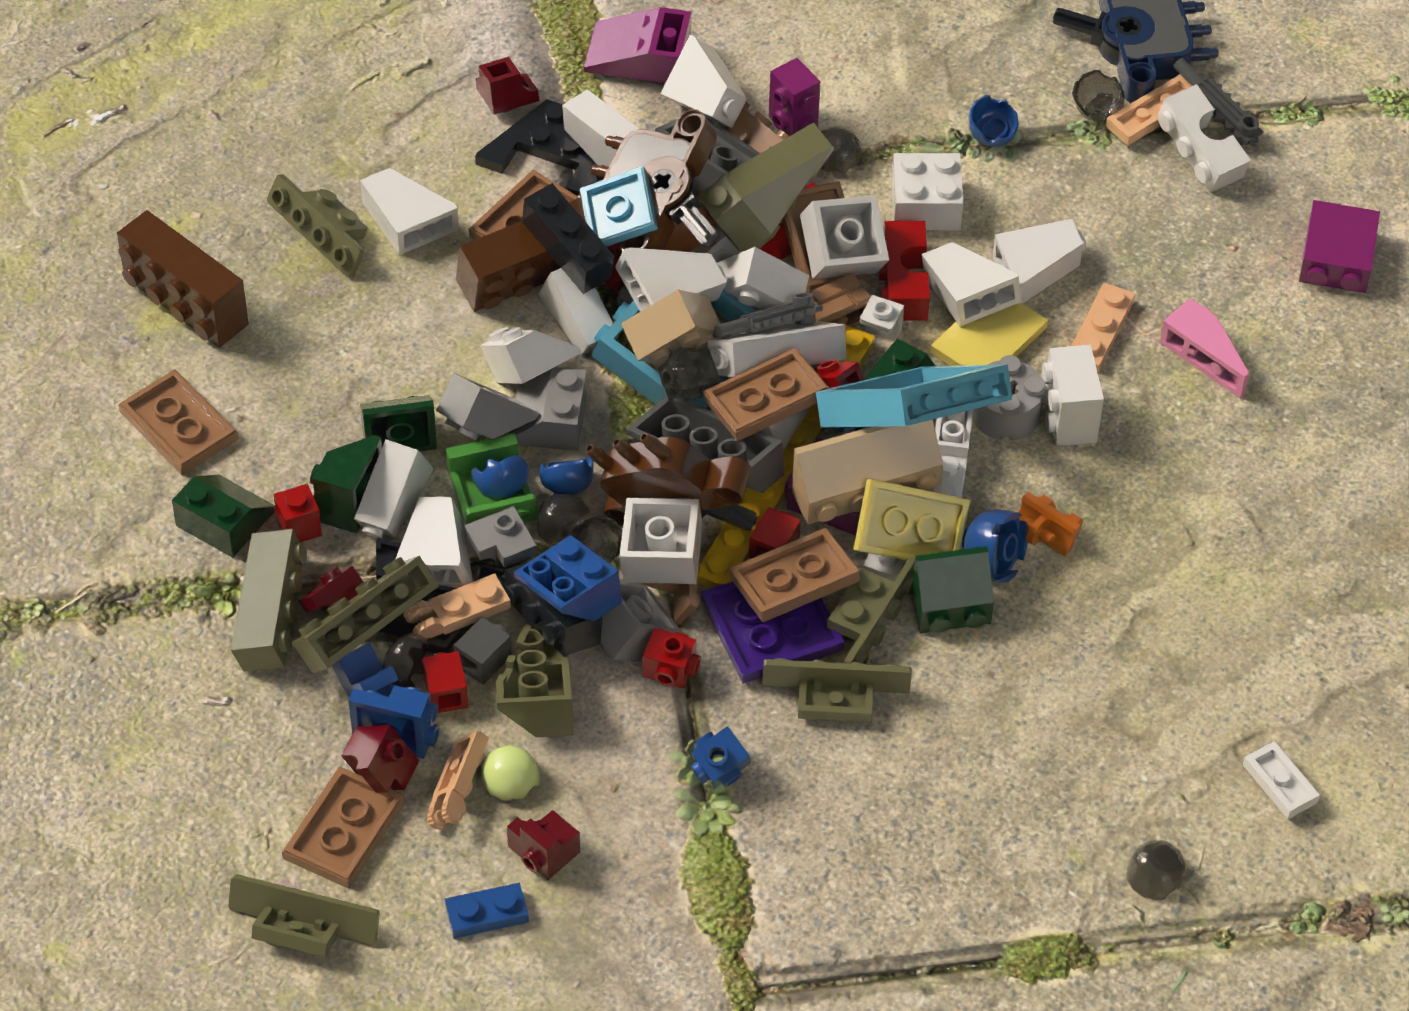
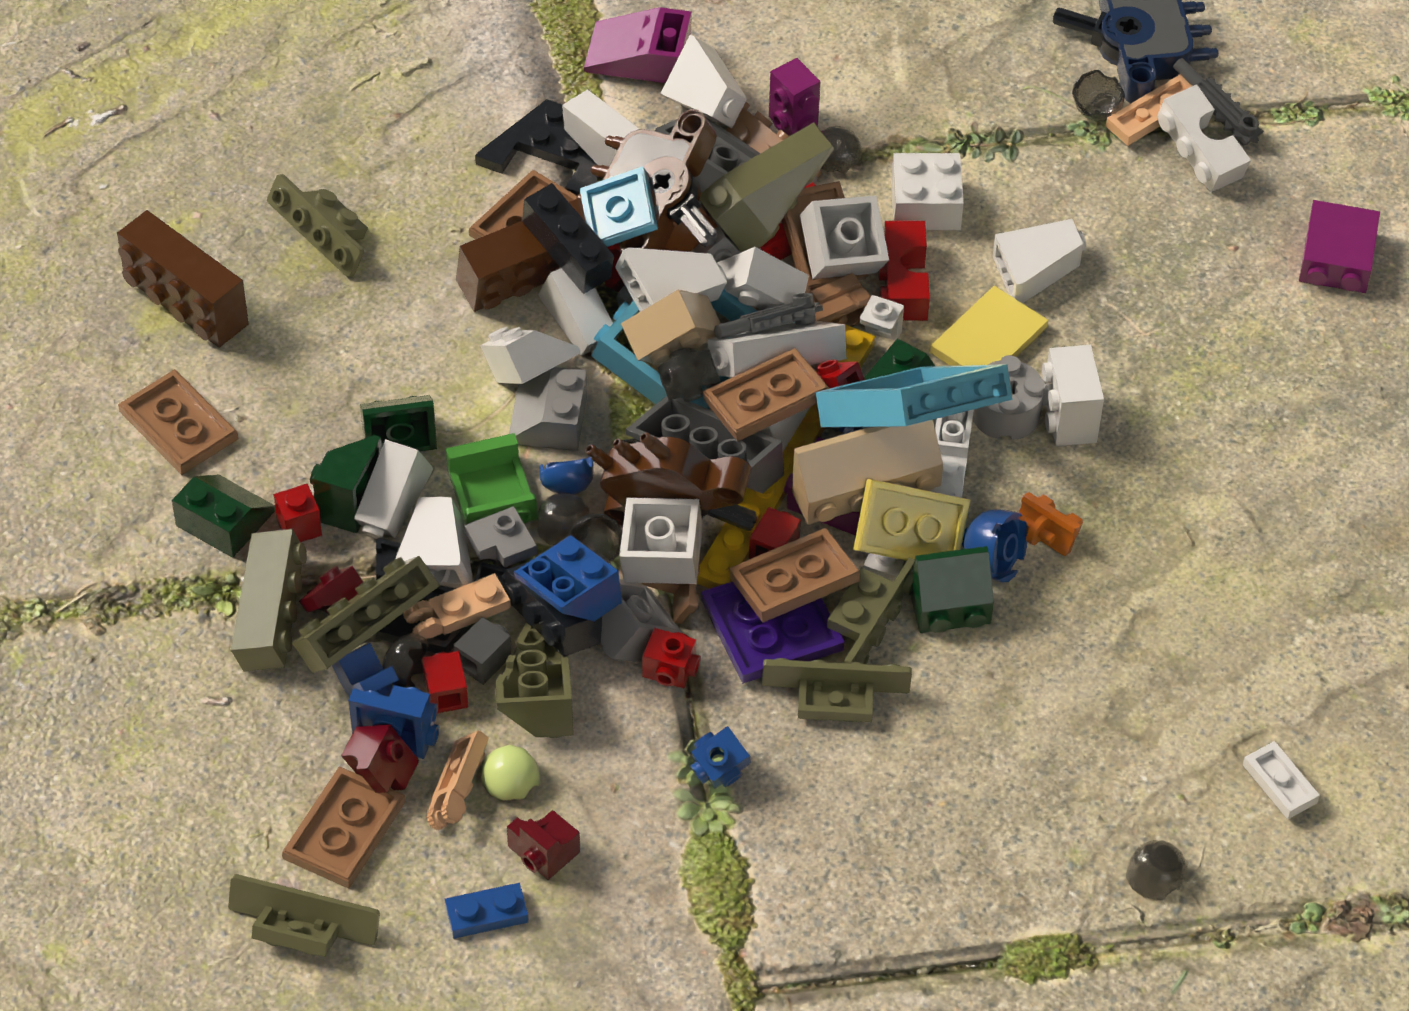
white slope [360,168,459,255] -> none
light grey slope [436,372,539,440] -> none
blue hair [471,455,529,501] -> none
dark red brick [475,56,540,115] -> none
white slope [922,242,1022,326] -> none
blue hair [968,95,1019,147] -> none
light nougat plate [1071,282,1135,373] -> none
bright pink slope [1160,298,1249,399] -> none

